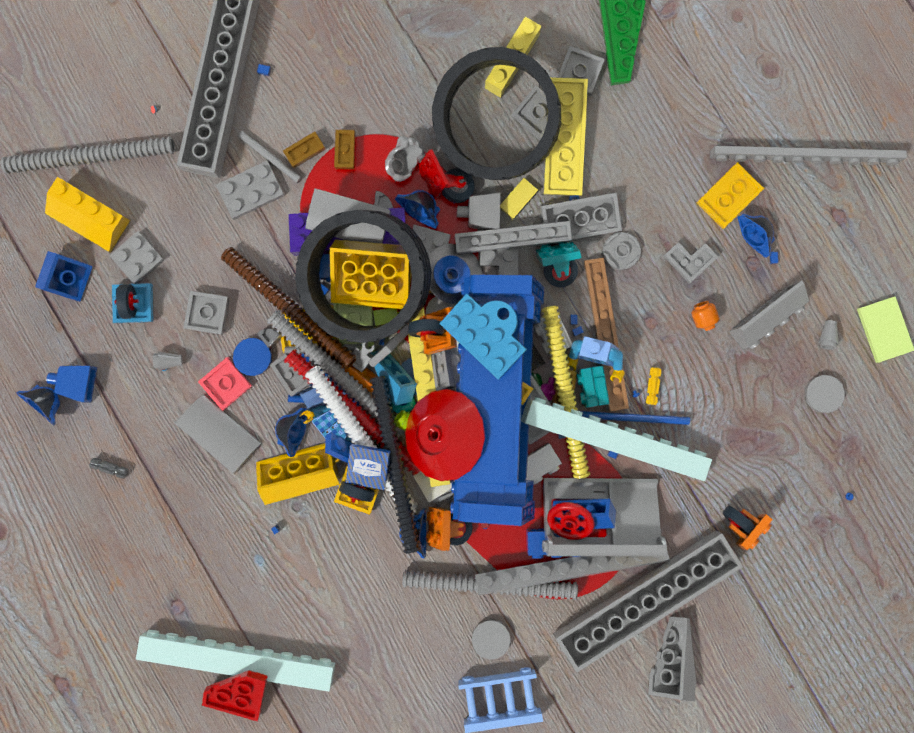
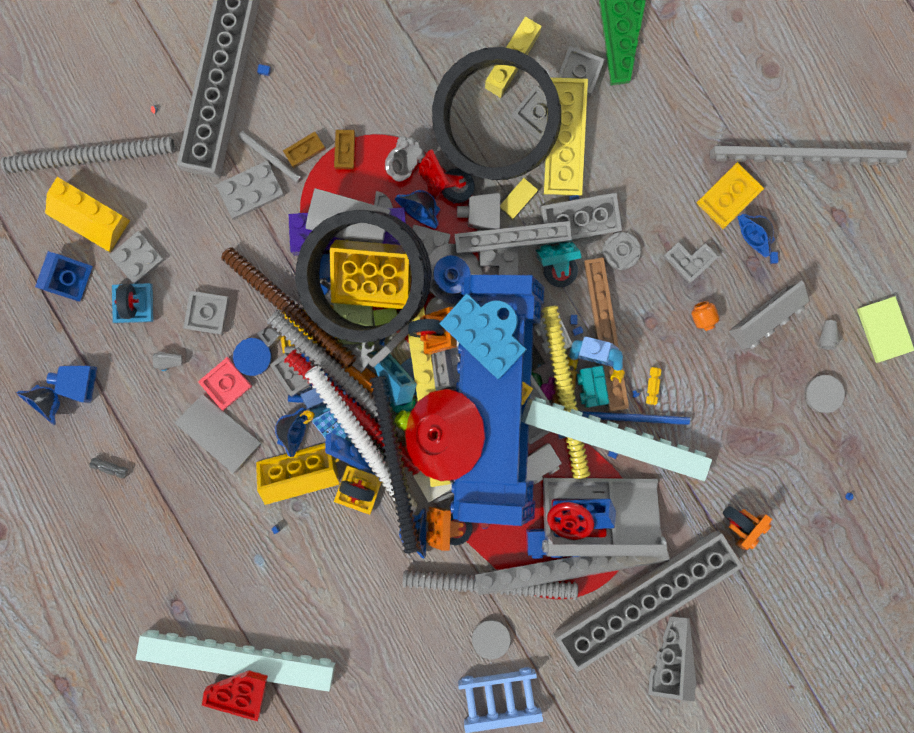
tile [346,444,391,490] -> none

